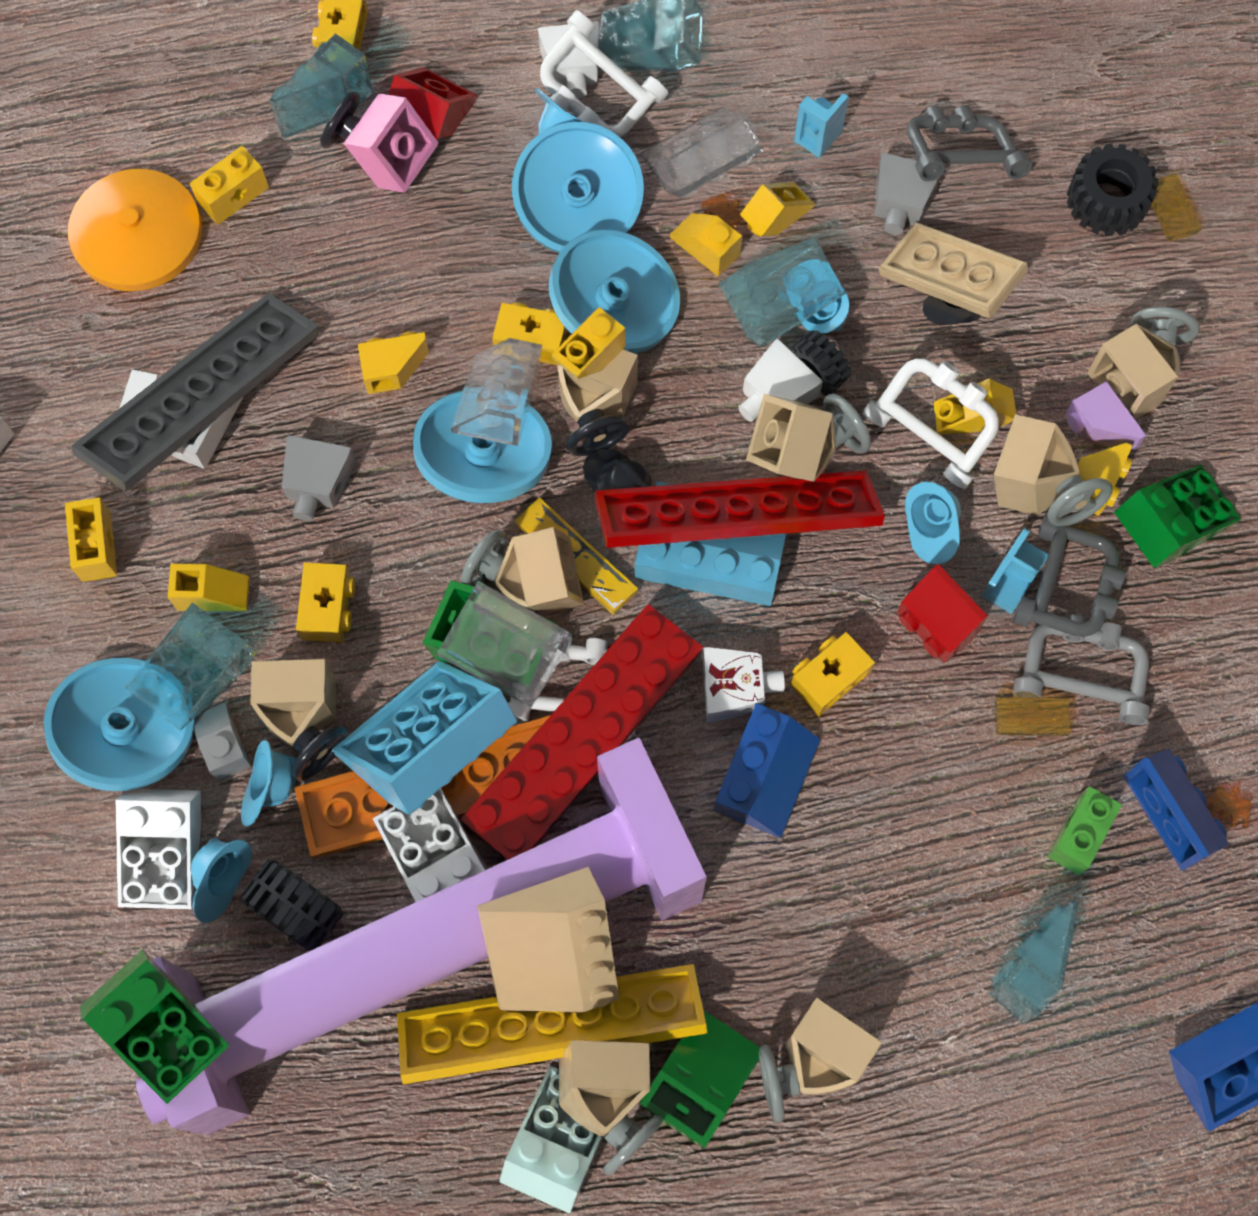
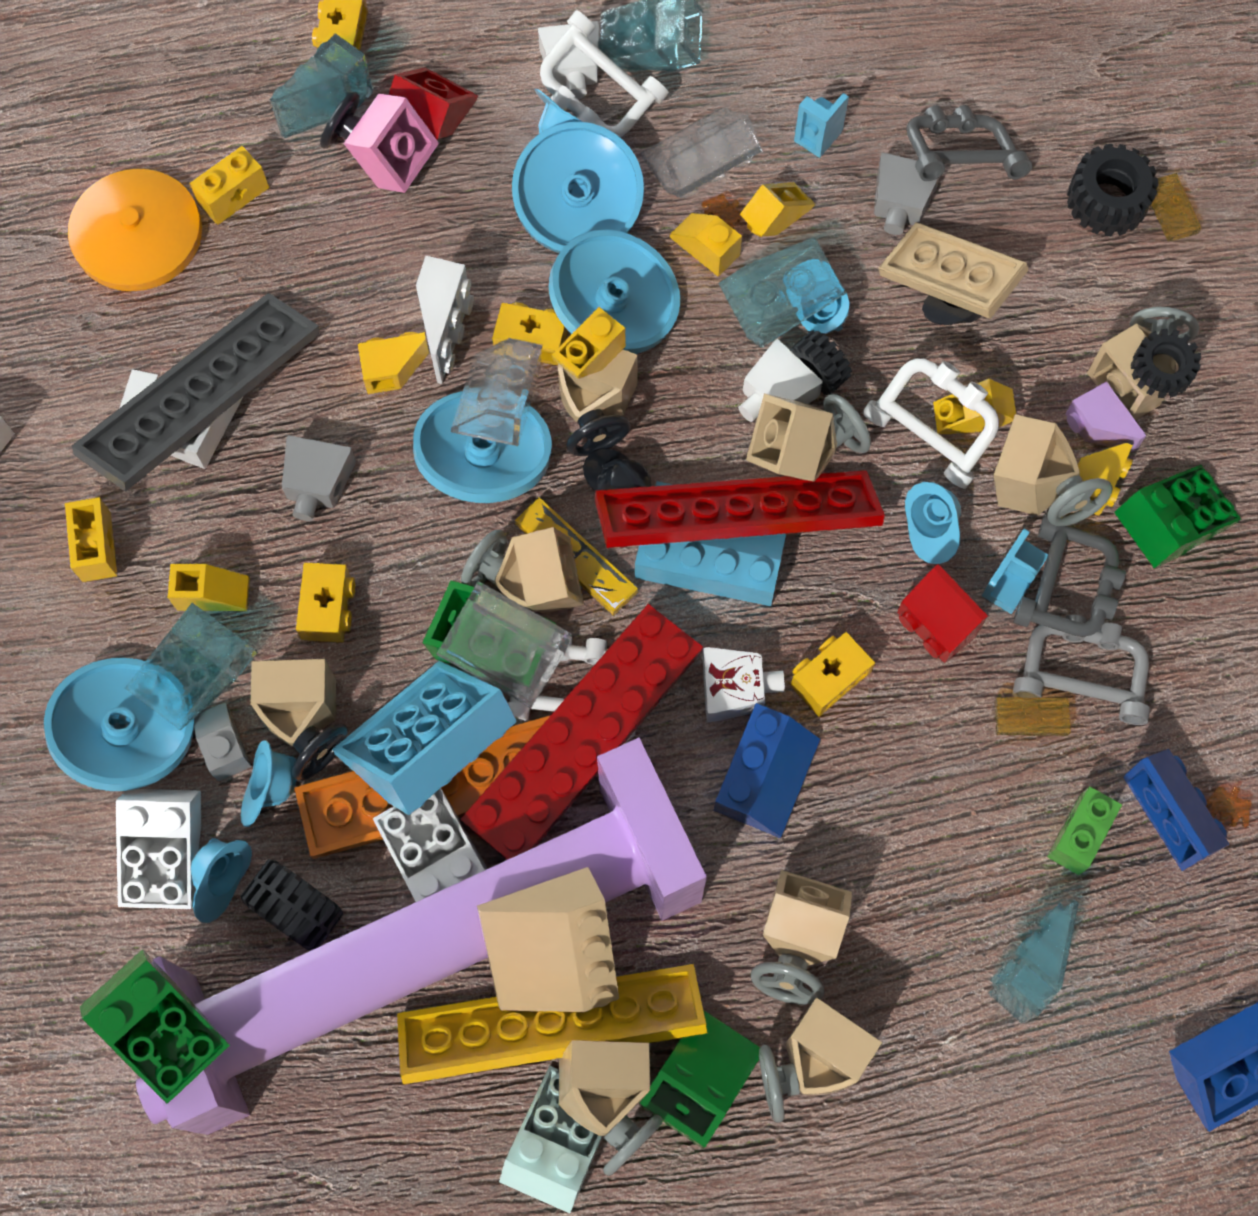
none -> white slope [416,256,474,384]
none -> tan piece [751,870,852,1005]
none -> black tyre [1131,329,1201,398]

